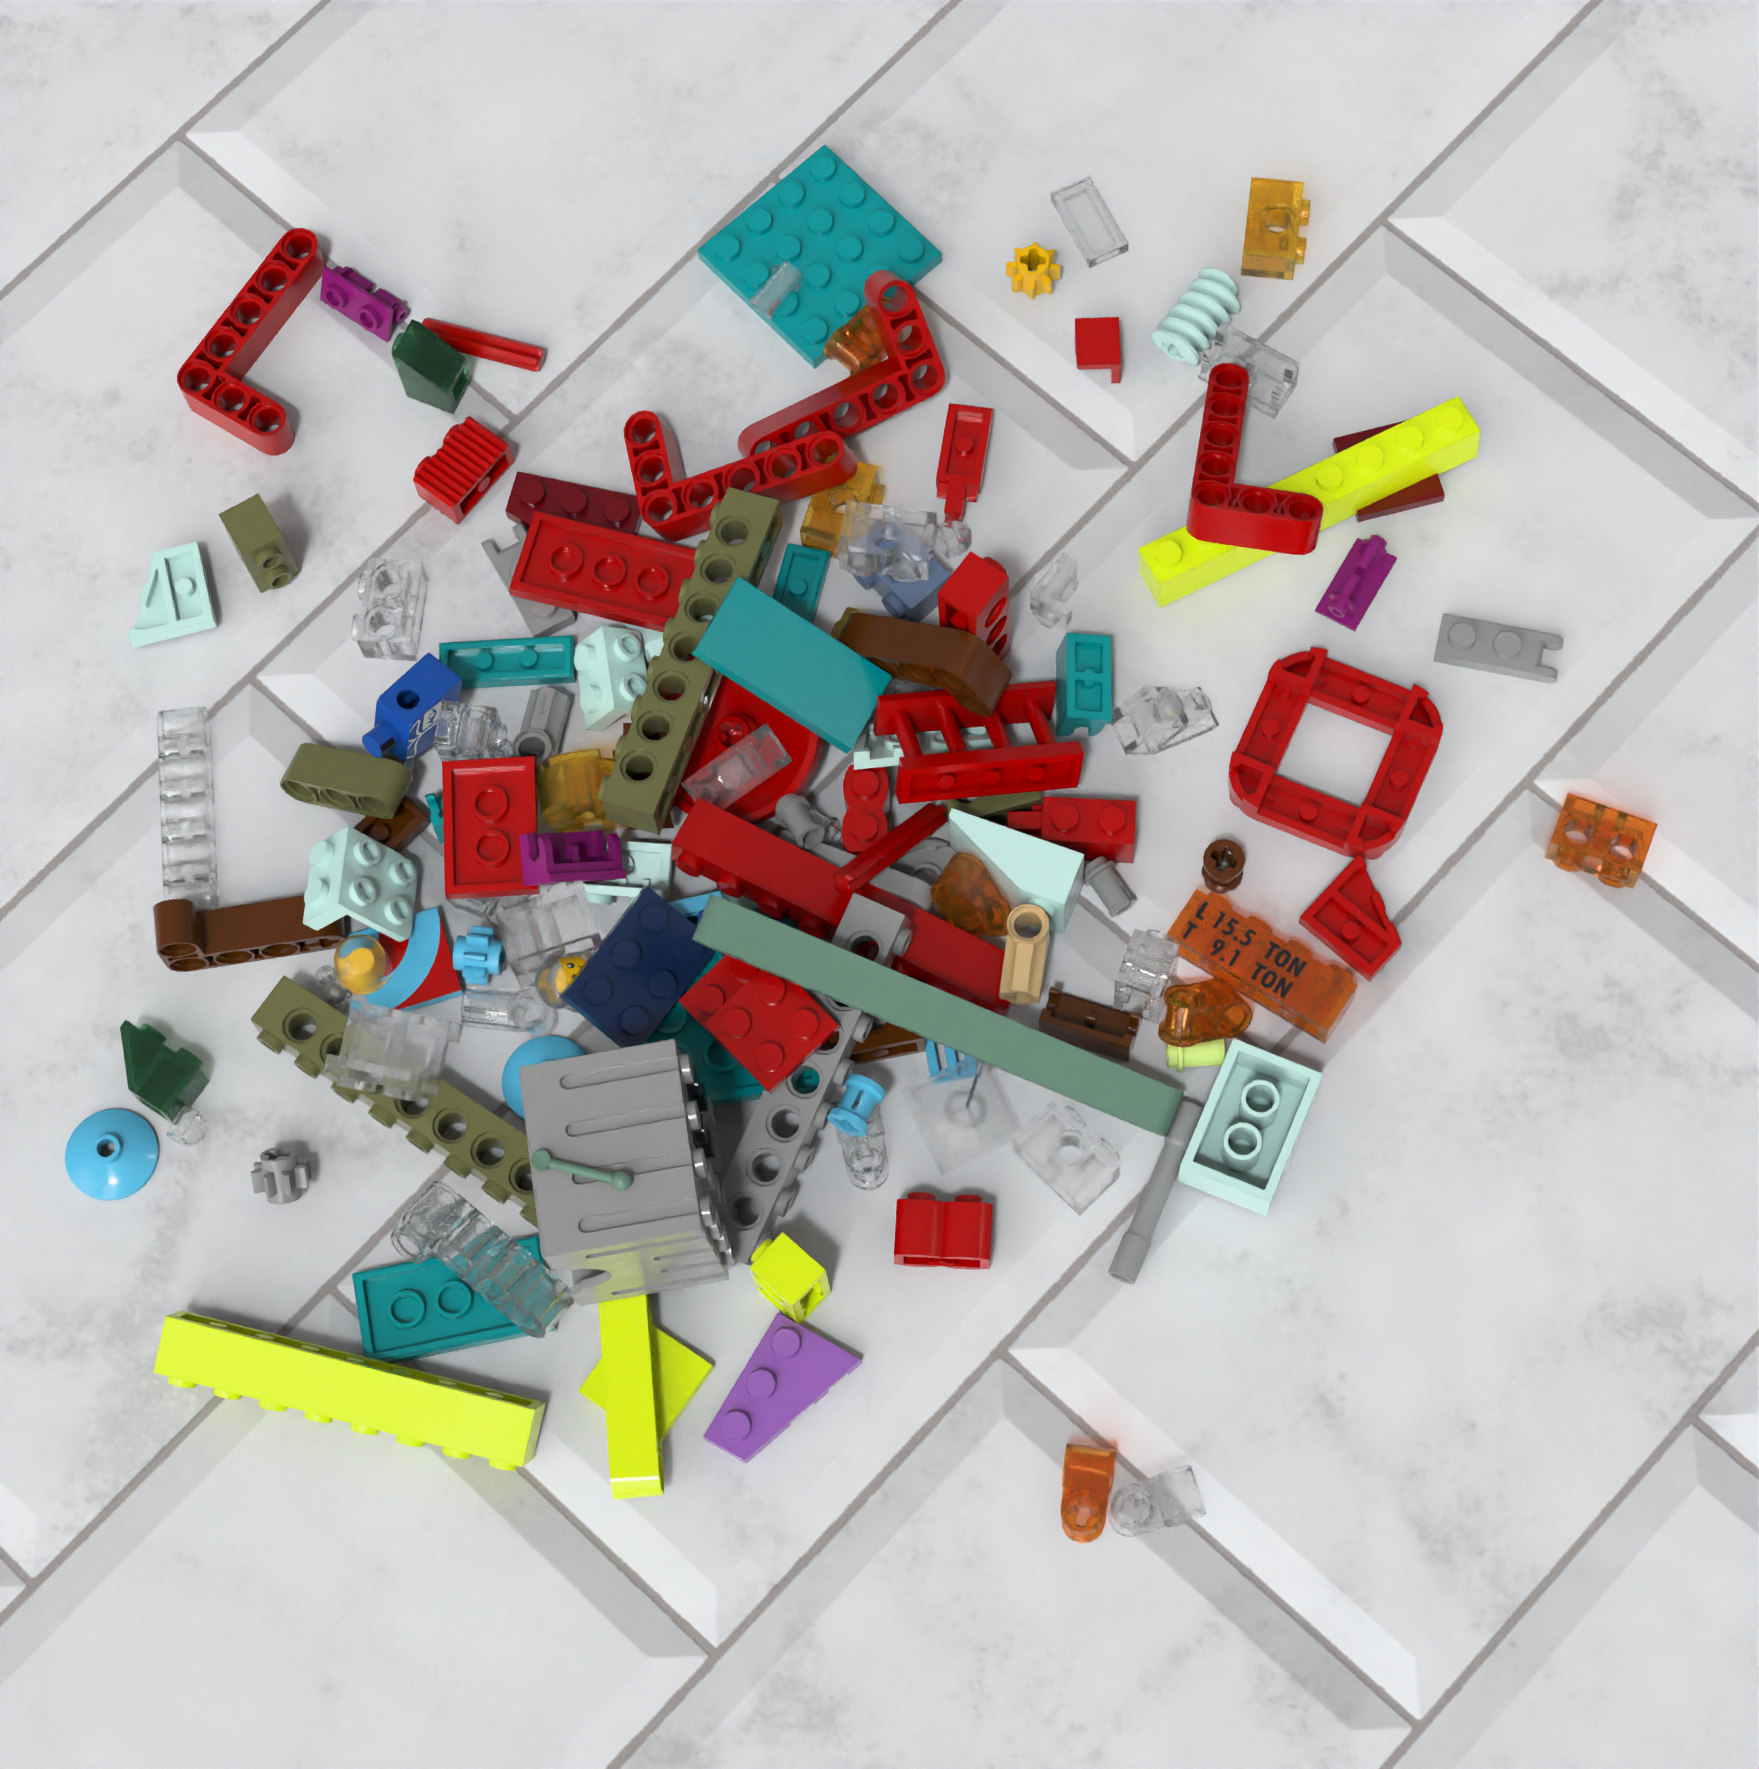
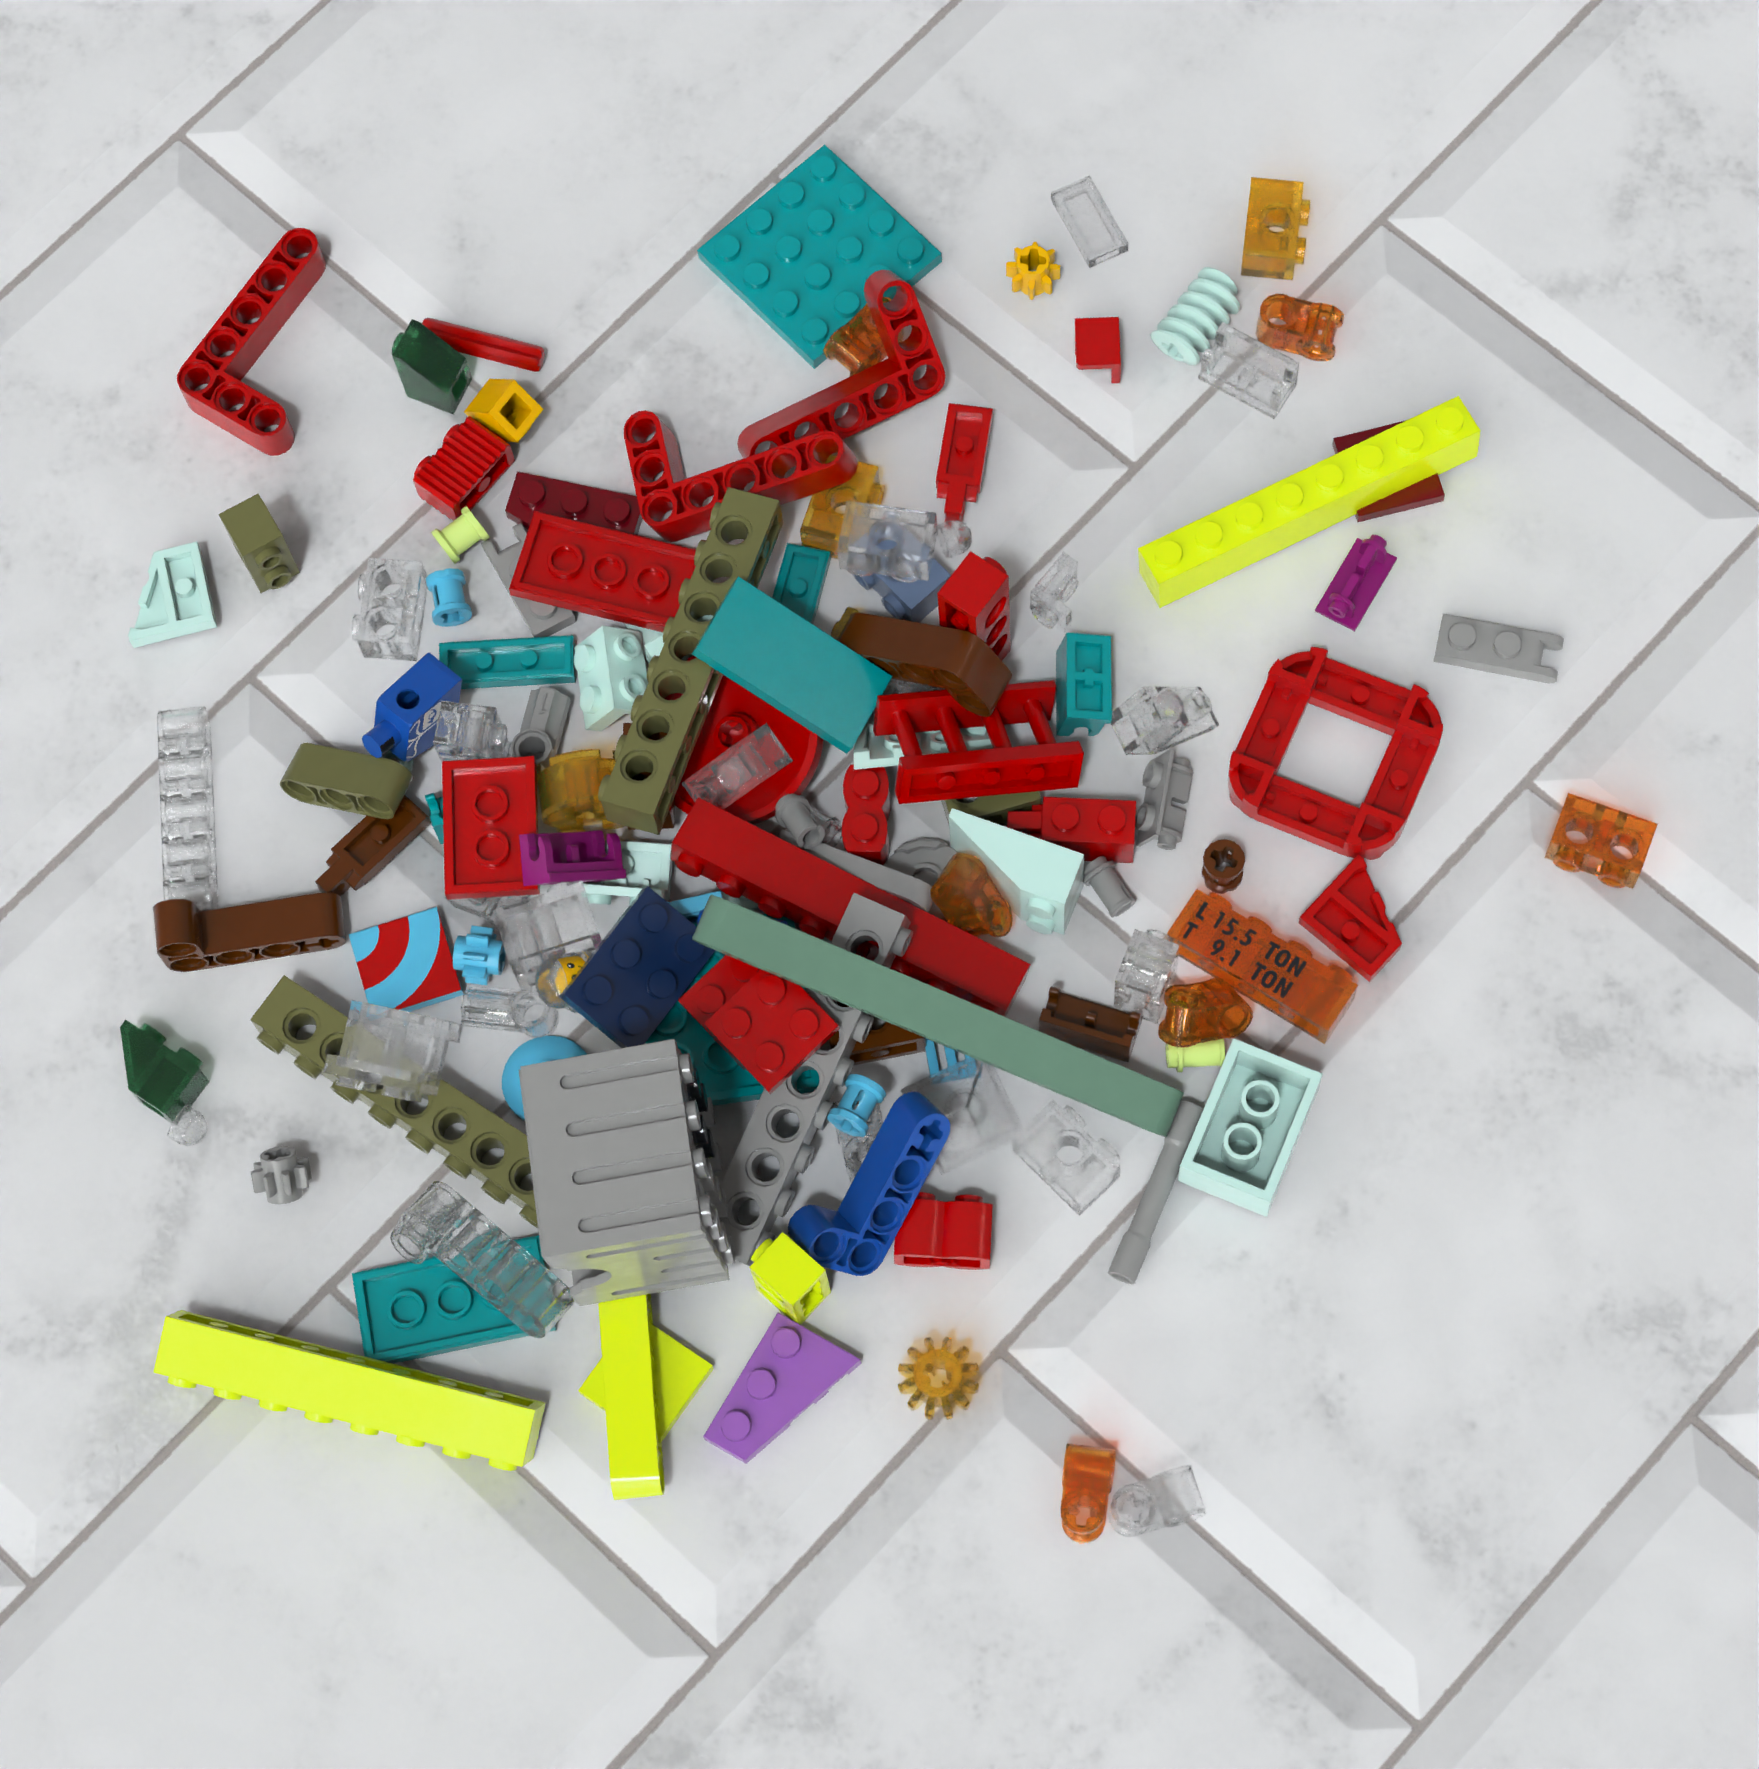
medium azure dish [65,1109,159,1201] -> none
light aqua bracket [303,826,418,942] -> none
clear piece [315,934,393,1013] -> none
magenta hinge [320,266,408,342] -> none
sand green hinge [531,1150,632,1191] -> none
clear pin [749,261,803,319] -> none
red axle [833,803,947,895] -> none
tan piece [999,904,1050,1006] -> none
red beam [1186,363,1324,555] -> none
none -> medium azure bush [426,568,472,627]
none -> yellowish green bush [431,506,490,564]
none -> yellow brick [464,379,543,443]
none -> blue beam [788,1091,950,1276]
none -> clear yellow gear [898,1337,979,1420]
none -> light grey hinge [1135,749,1193,850]
none -> clear orange piece [1256,294,1344,362]

